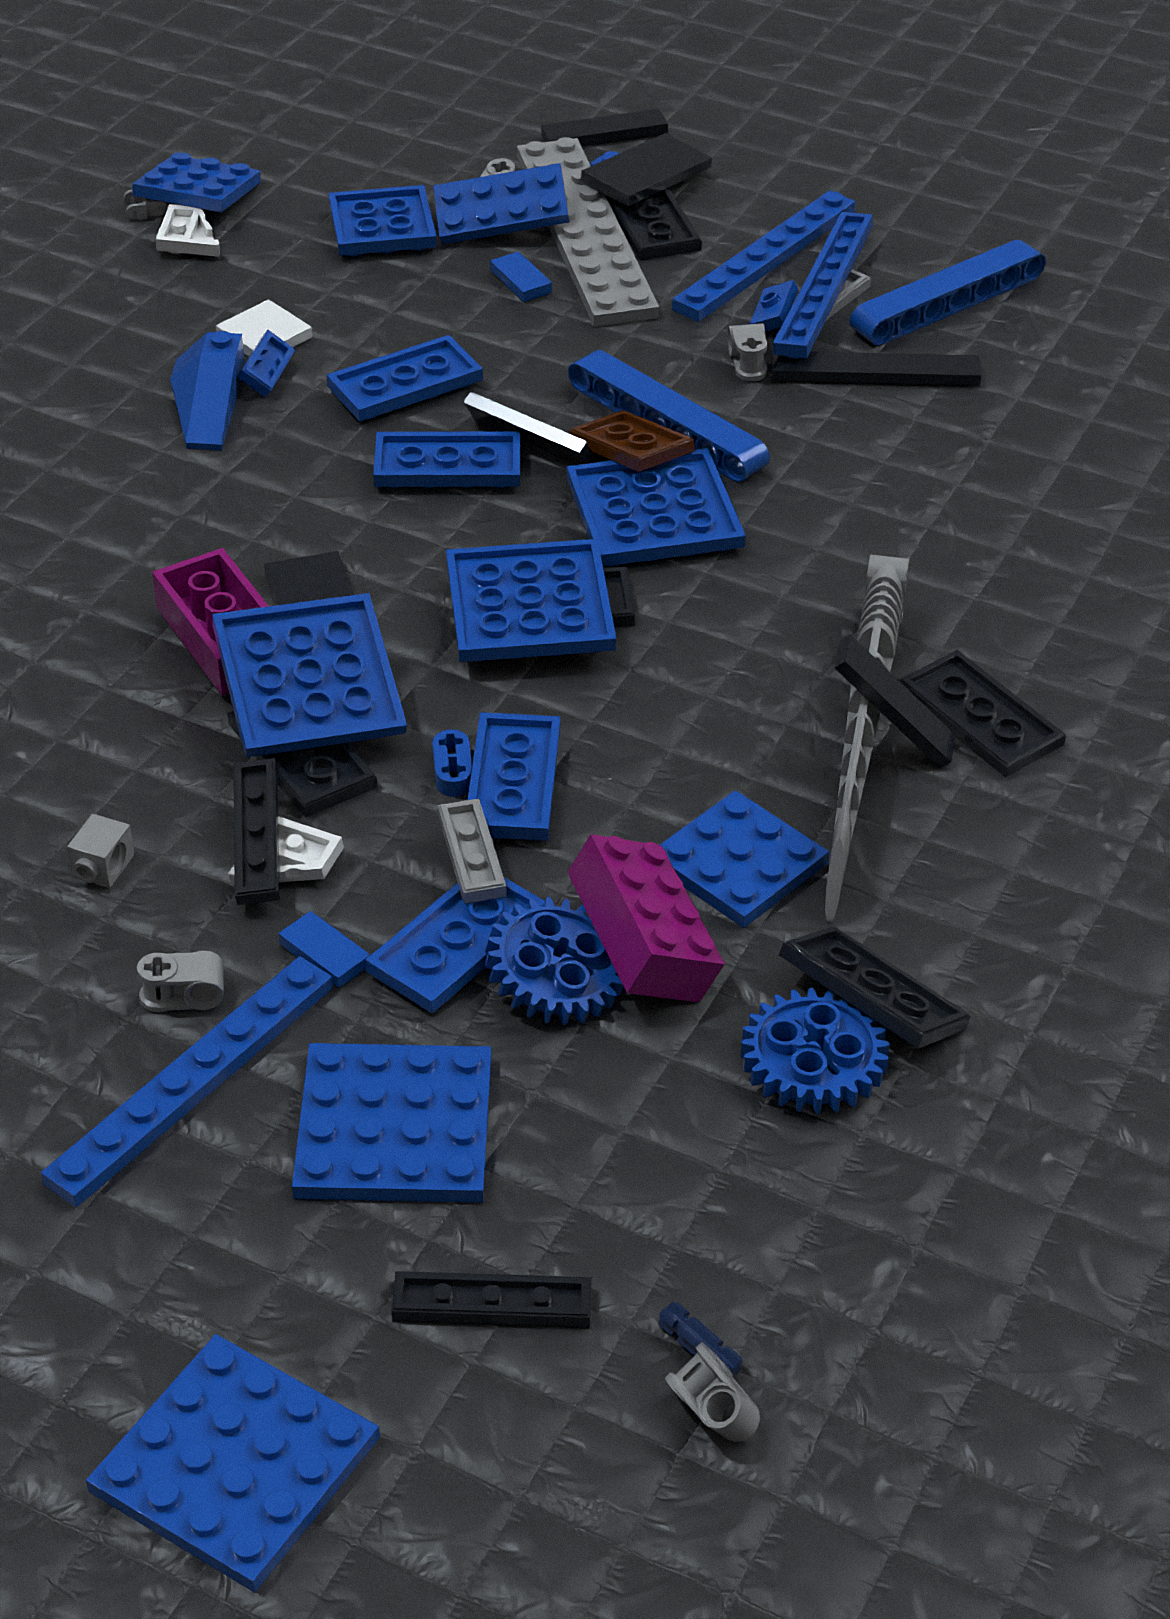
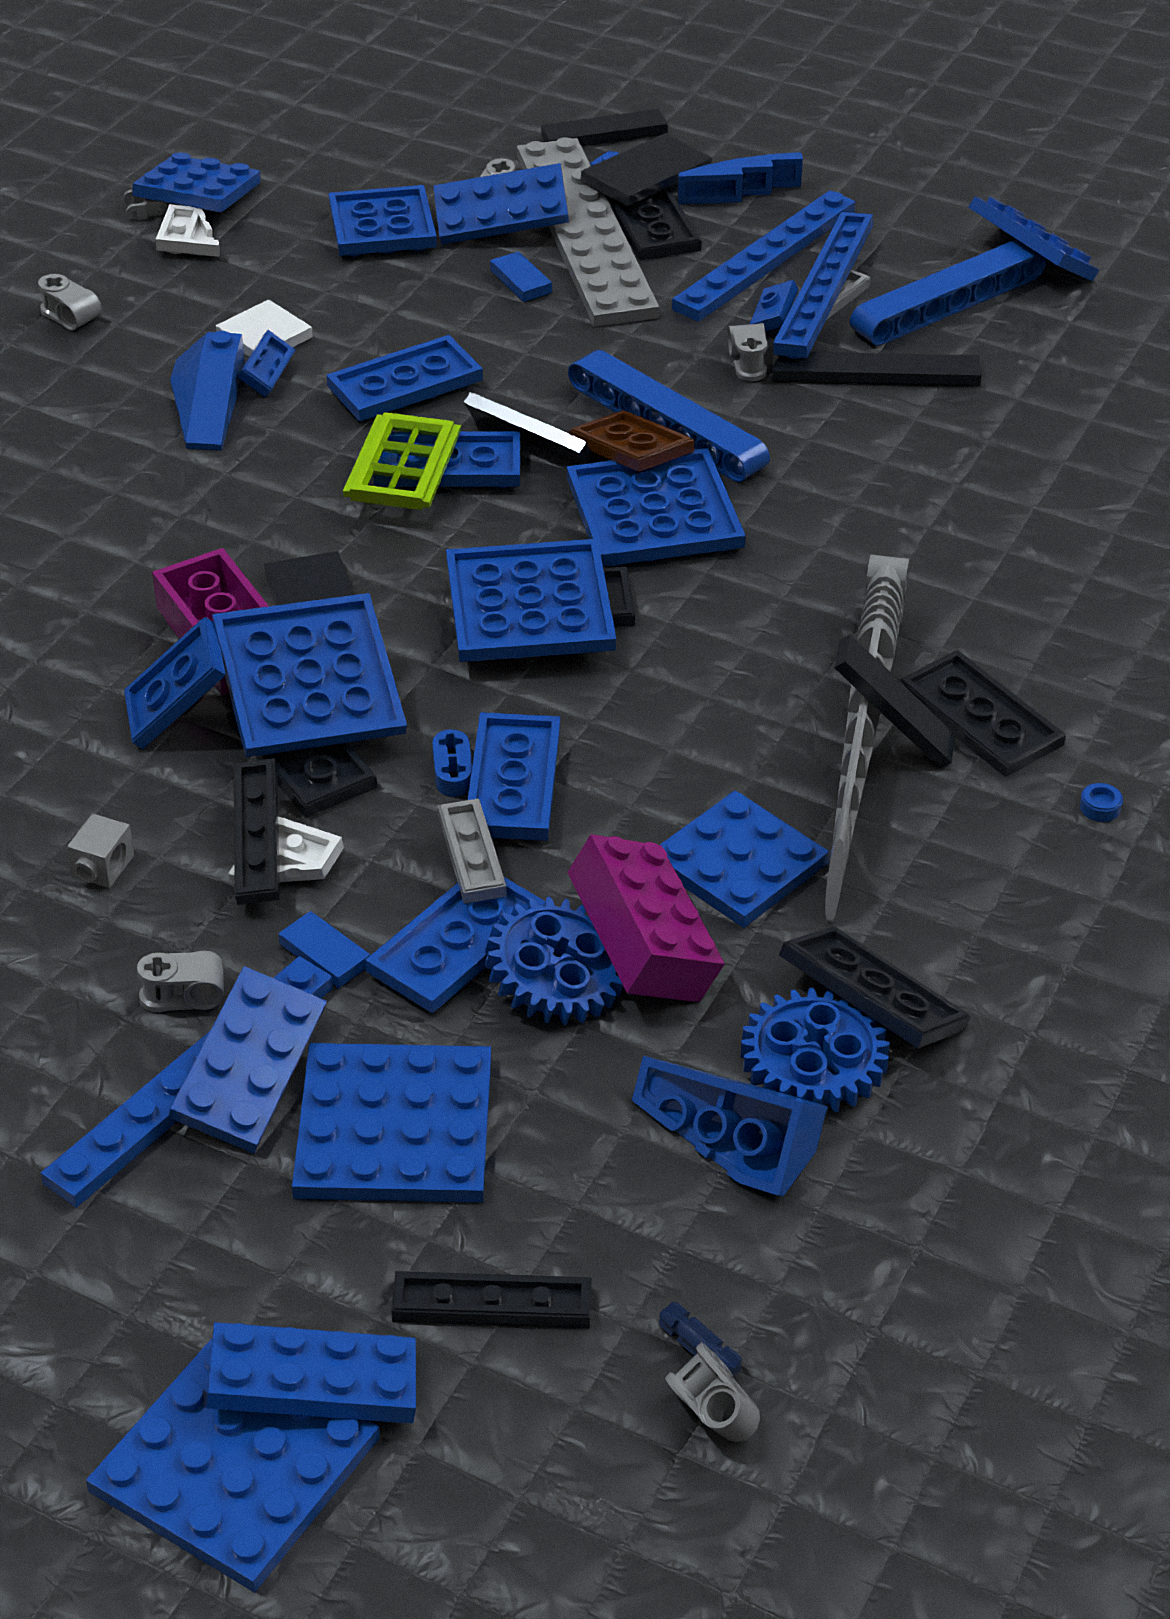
none -> light grey piece [38,274,102,331]
none -> blue tile [124,617,226,749]
none -> blue plate [168,966,327,1154]
none -> blue plate [206,1322,416,1424]
none -> lime piece [343,412,461,510]
none -> blue wedge [632,1056,828,1196]
none -> blue slope [678,152,803,204]
none -> blue plate [968,196,1099,281]
none -> blue tile [1080,783,1123,822]

